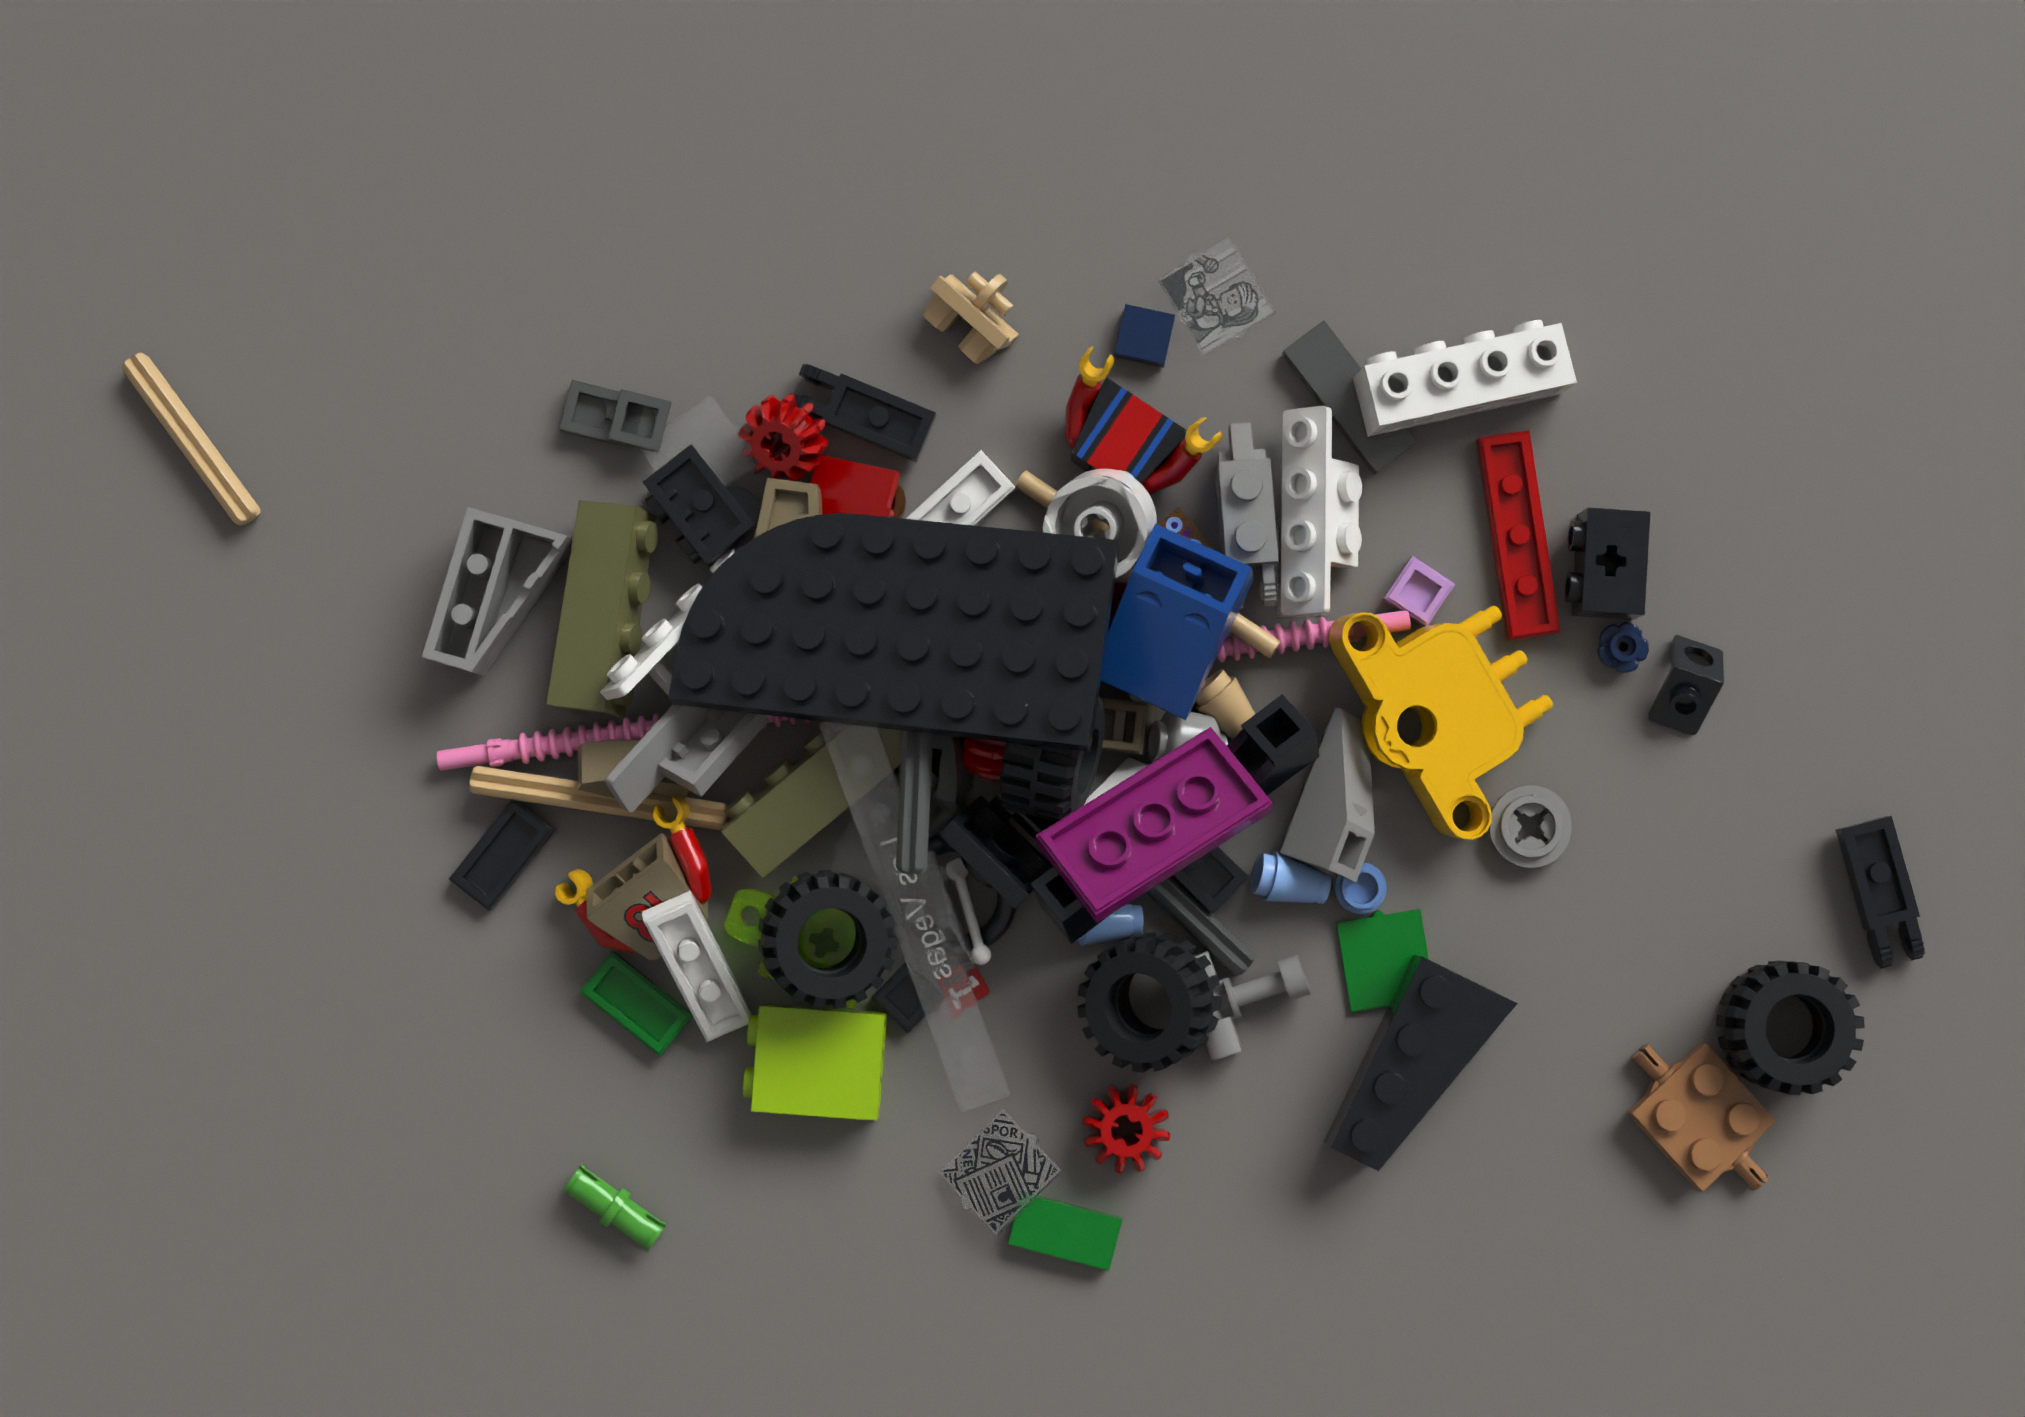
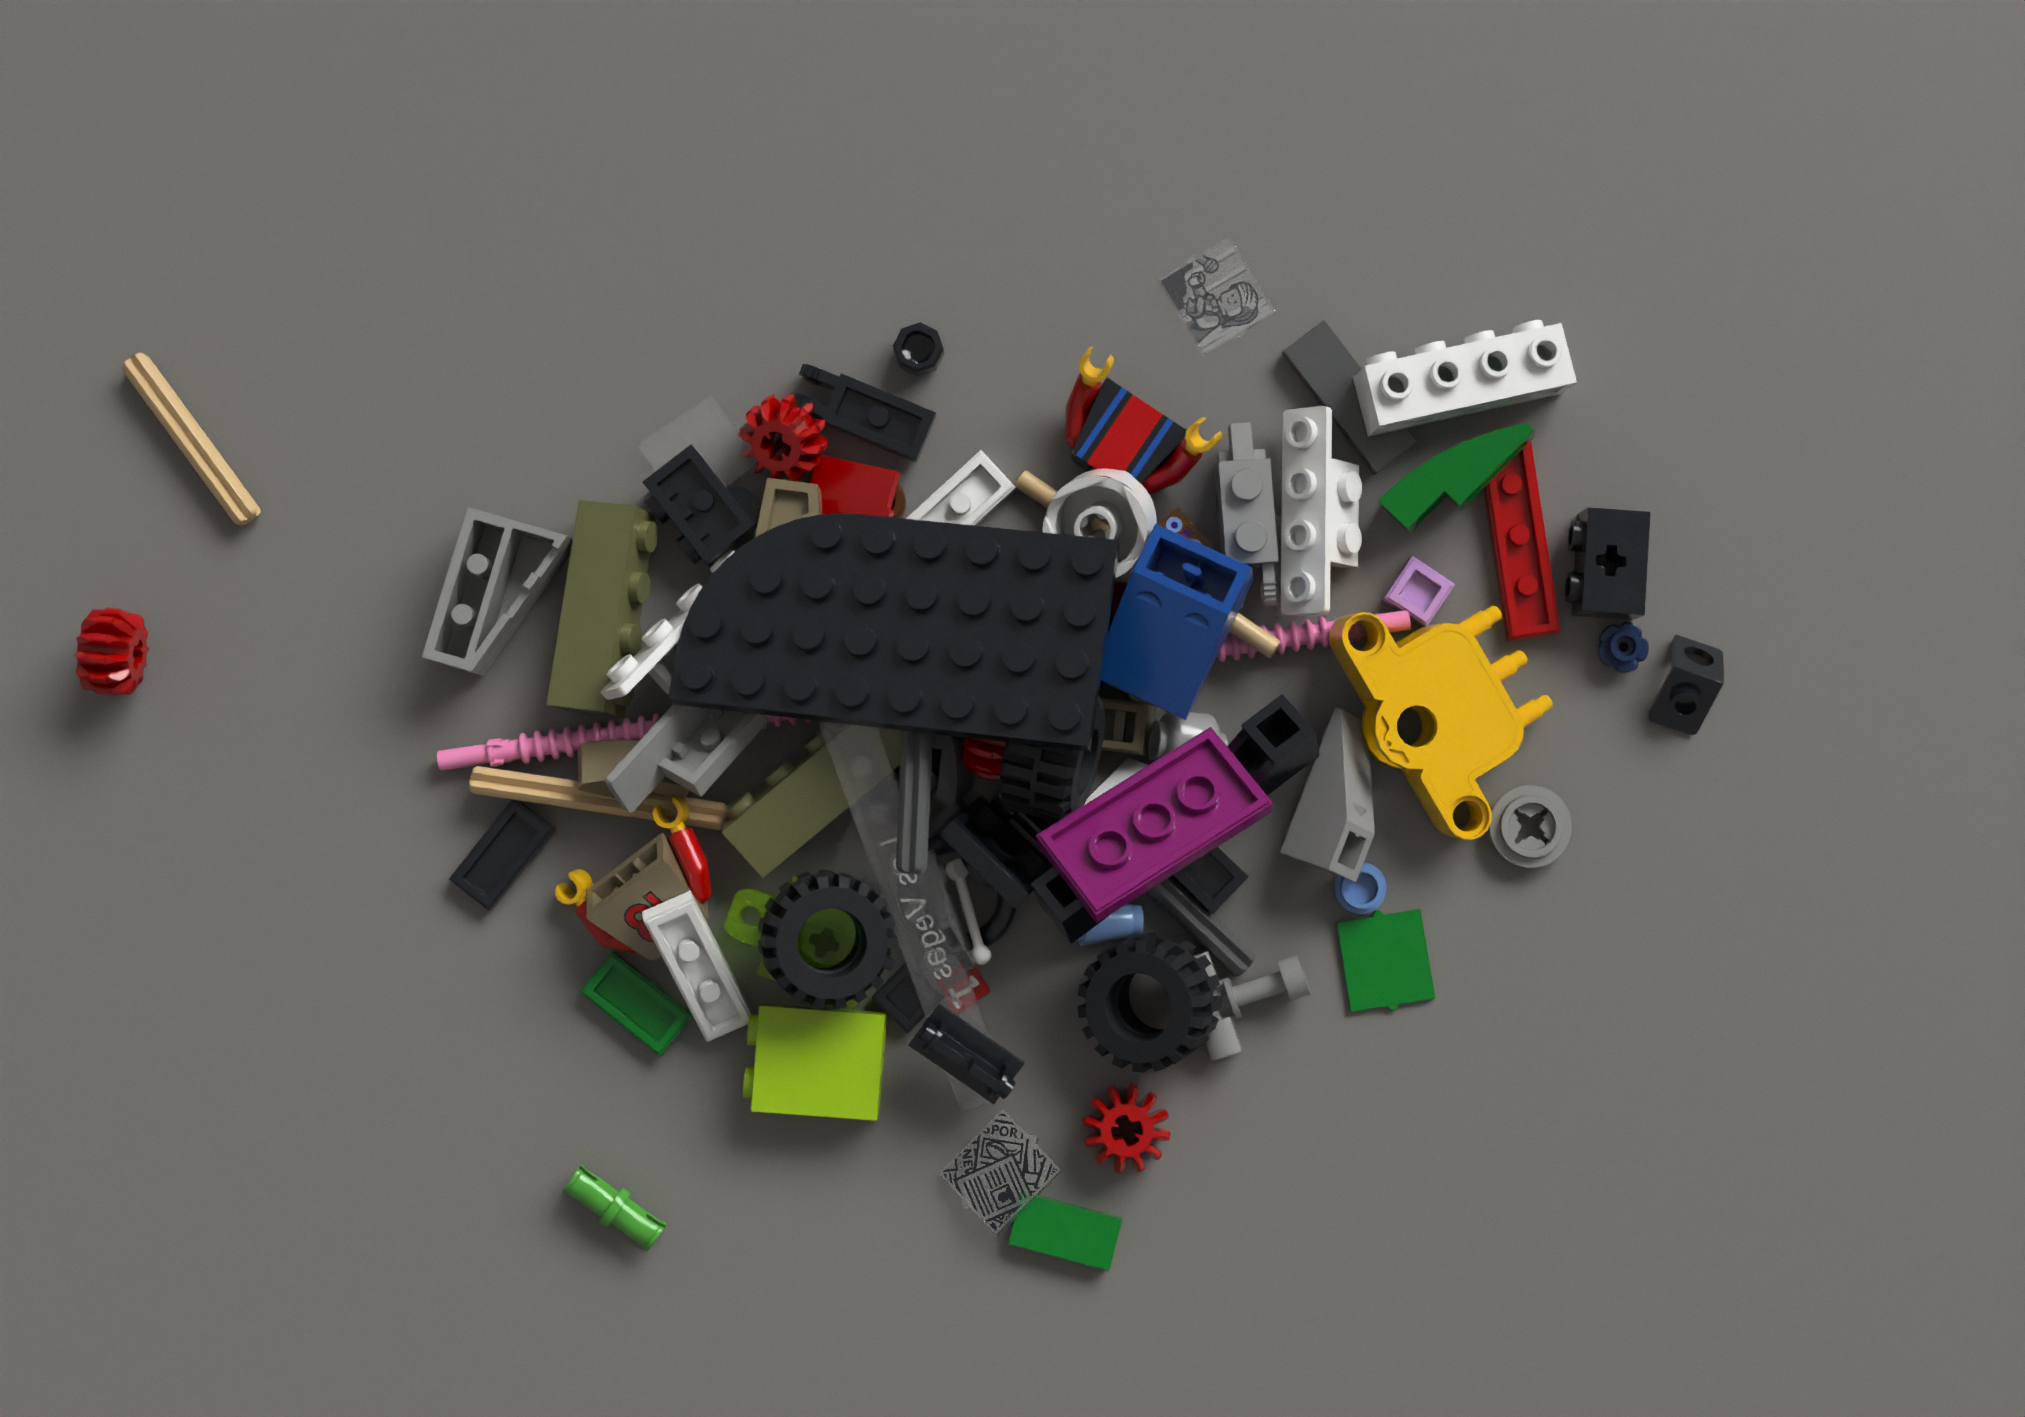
dark grey slope [559,380,671,452] -> none
tan hips [922,271,1019,364] -> none
dark blue tile [1114,304,1175,368] -> none
tan cone [1195,669,1255,740] -> none
light blue cone [1250,851,1331,904] -> none
black wedge [1324,955,1518,1171] -> none
medium nougat plate [1626,1043,1776,1192] -> none
black tyre [1716,960,1865,1095] -> none
black hinge [1835,816,1925,969] -> none
none -> red gear [74,608,149,696]
none -> black tile [893,322,944,377]
none -> black hinge [908,1003,1025,1104]
none -> green slope [1378,423,1535,534]

